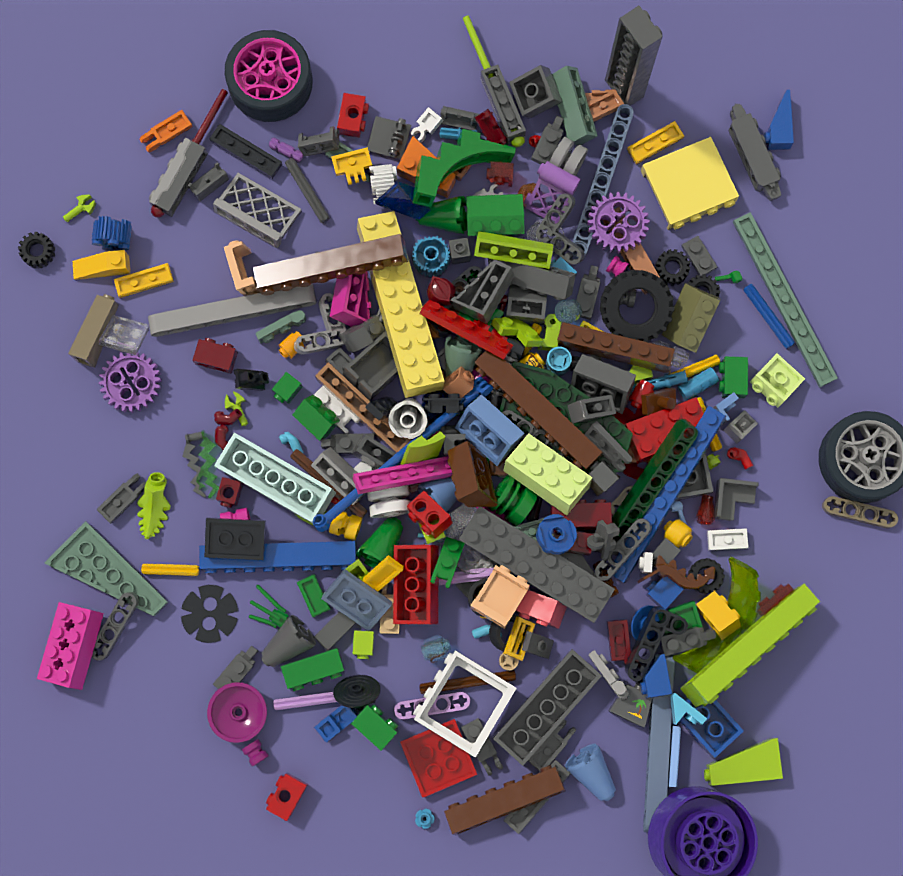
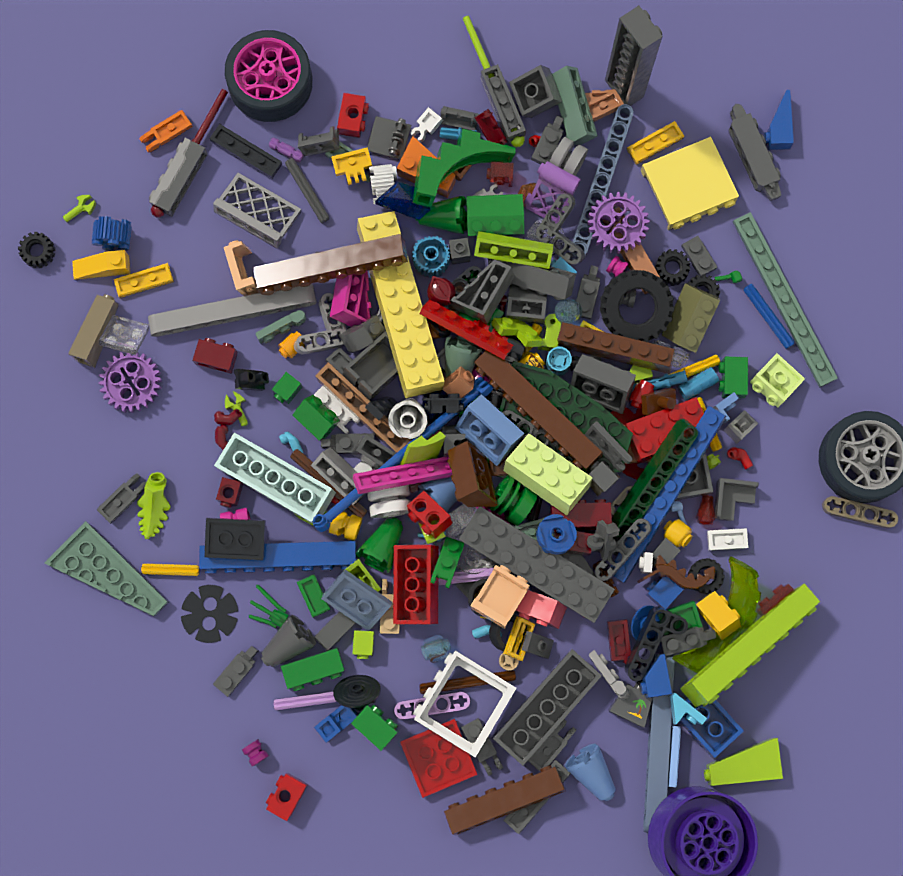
dark pink brick [37,602,104,690] -> none
dark grey beam [92,592,139,661] -> none
piece [182,430,219,498] -> none
dark grey hinge [188,162,229,202] -> none
magenta dish [207,682,267,743] -> none
yellow tile [363,555,403,592] -> none
dark azure plate [415,809,435,829] -> none
dark grey slope [567,395,616,424] -> none

